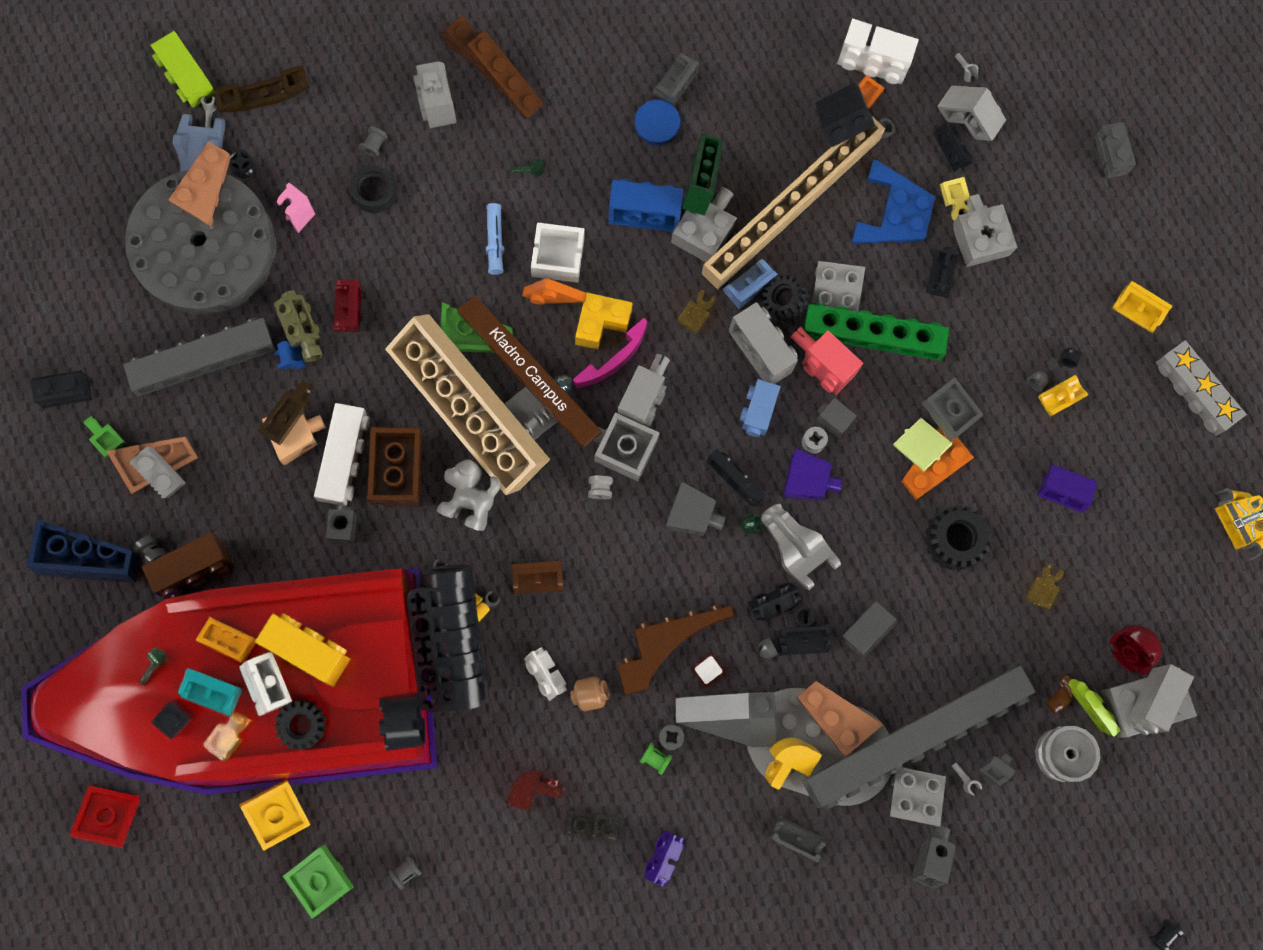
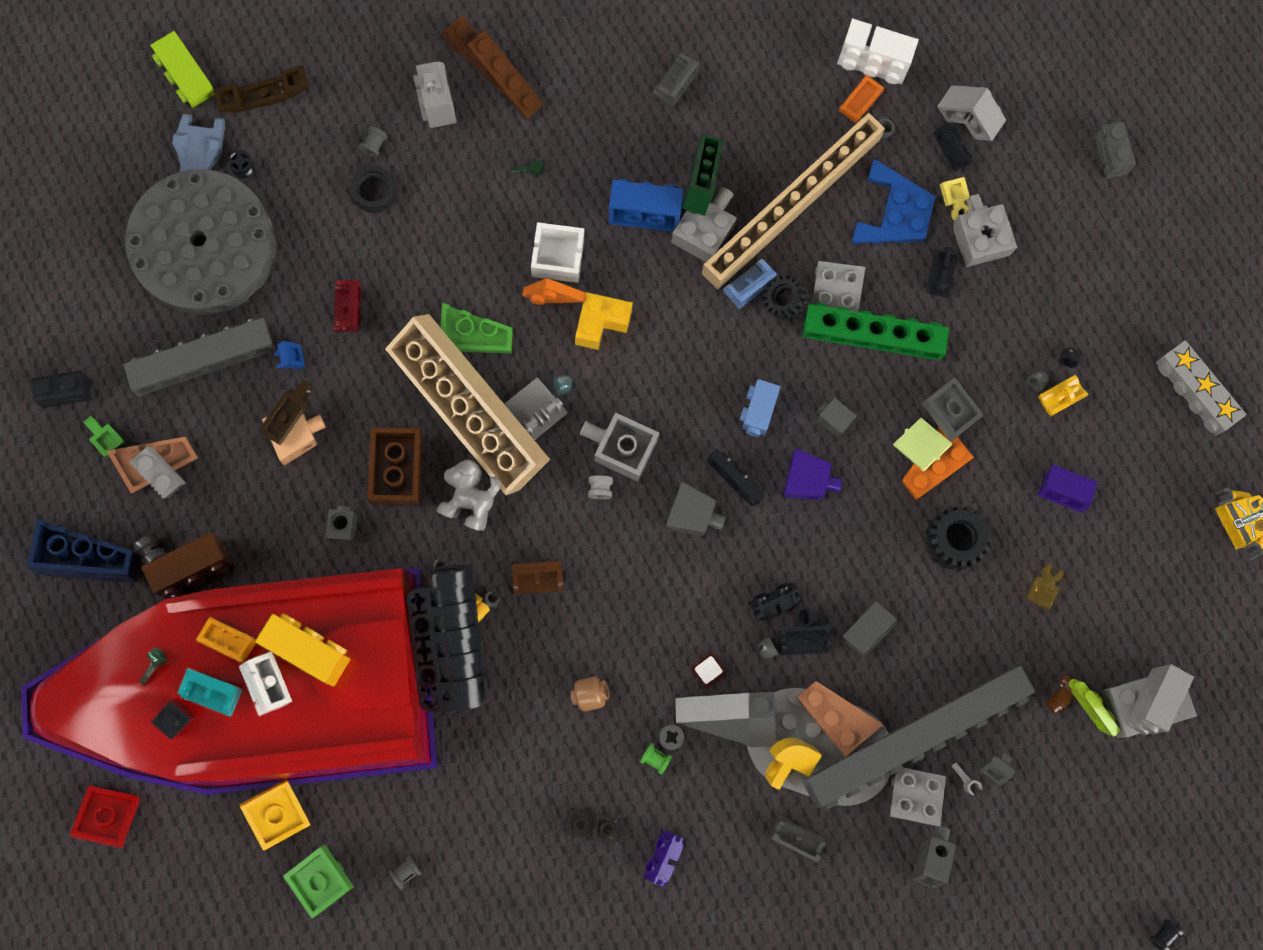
nougat wing [169,141,231,227] -> none
light grey hand [201,96,217,128] -> none
clear yellow plate [203,712,251,762] -> none
olive brick [273,291,323,362] -> none
black tyre [274,699,327,750] -> none
bright pink hinge [277,183,315,233] -> none
white brick [314,403,370,506] -> none
black brick [379,693,426,751] -> none
reddish brown tile [457,295,601,449] -> none
light blue pin [486,203,505,275] -> none
clear red brick [506,770,564,811] -> none
white hinge [524,647,567,701] -> none
dark pink slope [573,318,647,389] -> none
light grey brick [617,354,670,427] -> none
reddish brown arch [618,604,734,696] -> none
blue tile [635,100,680,146] -> none
clear yellow plate [677,290,715,335] -> none
light grey brick [729,302,798,384] -> none
clear green hinge [742,514,762,534] -> none
light grey animal [760,504,841,590] -> none
coral brick [790,327,863,395] -> none
light grey wheel [802,427,828,454] -> none
black brick [815,81,875,147] -> none
light grey hand [955,53,978,82] -> none
light grey wheel [1035,726,1100,782] -> none
dark red cylinder [1109,625,1162,675] -> none
yellow hinge [1112,281,1172,333] -> none

